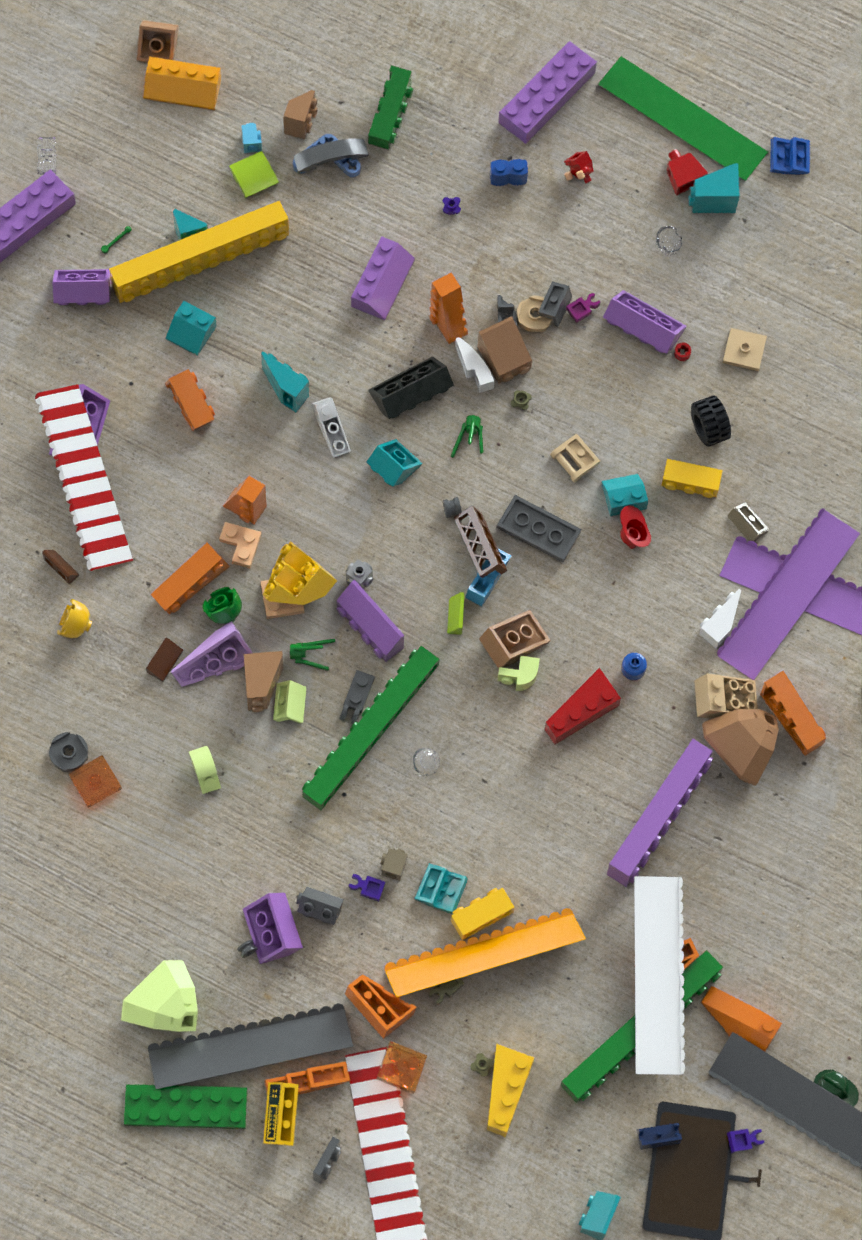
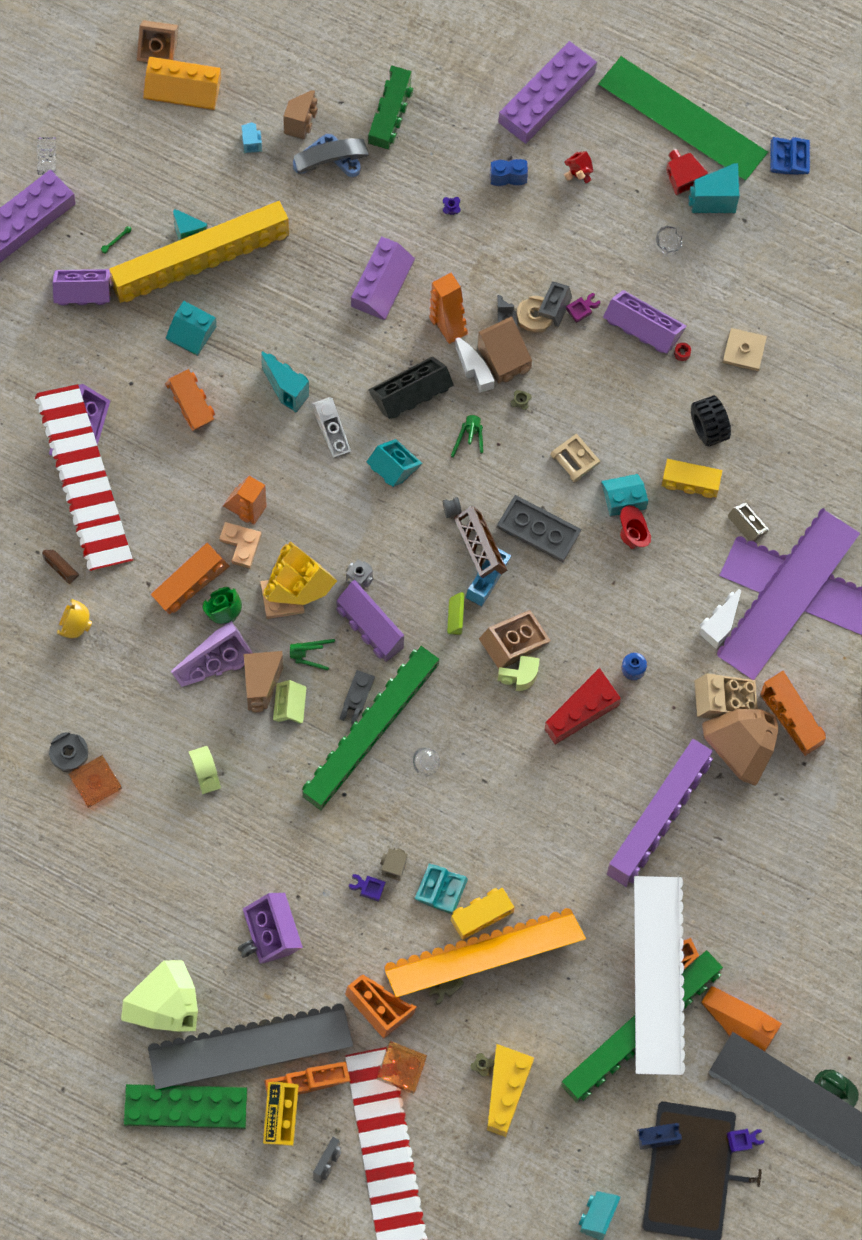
reddish brown slope [146,637,183,682] -> none
lime slope [229,151,279,198] -> none
dark grey brick [296,887,344,925] -> none

